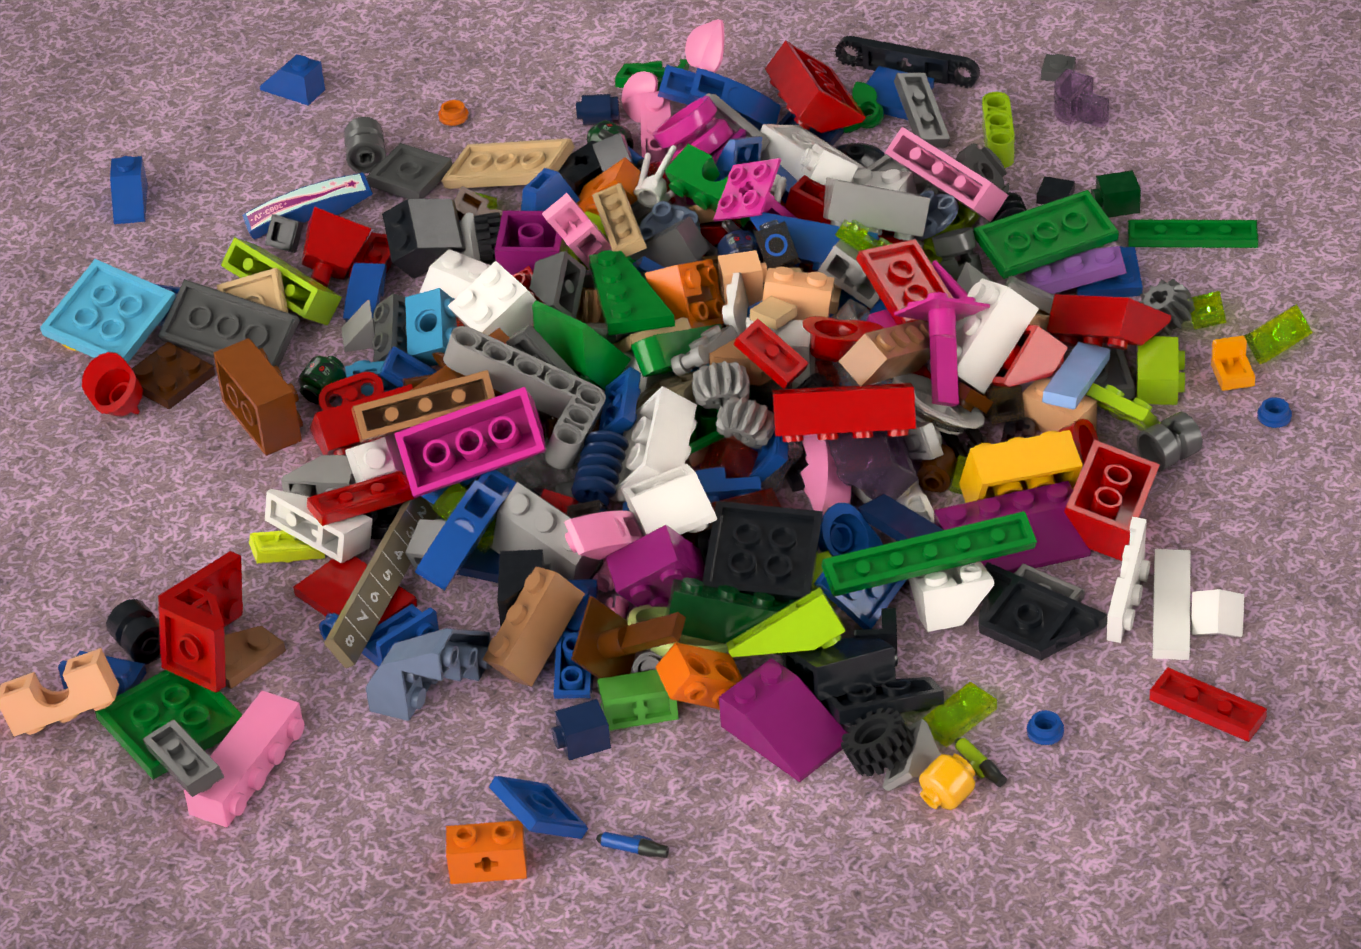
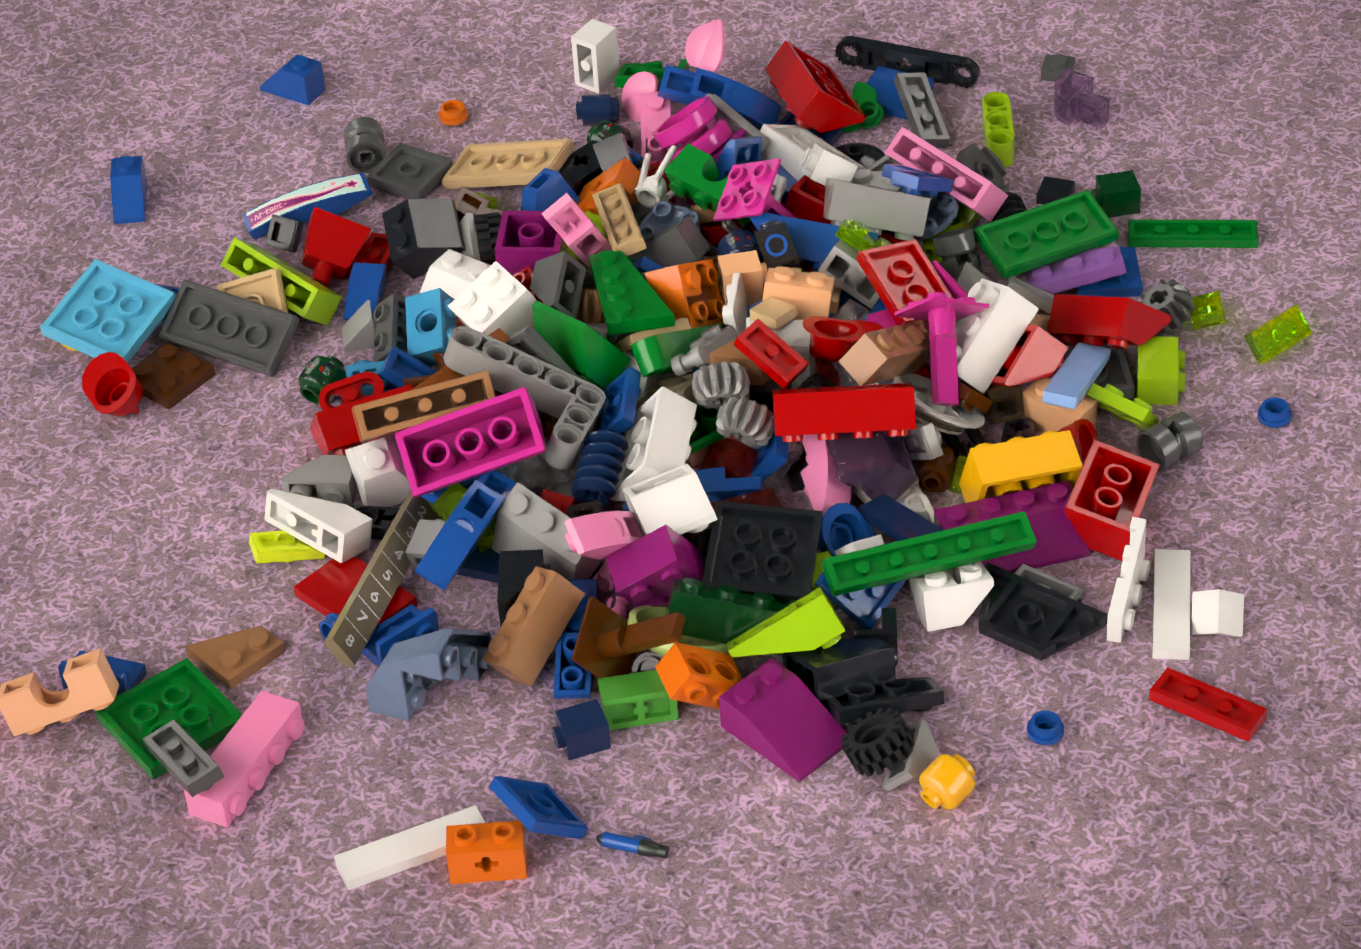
black wheel [106,599,161,665] -> none
red bracket [158,551,243,693] -> none
dark orange brick [213,338,303,456] -> none
red tile [307,471,417,526] -> none
clear neon green plate [920,682,997,748] -> none
piece [955,738,1007,787] -> none
light orange bracket [1211,335,1255,391] -> none
none -> white tile [334,805,485,891]
none -> white brick [571,19,620,94]
none -> white tile [835,534,884,556]
none -> blue plate [881,164,954,197]

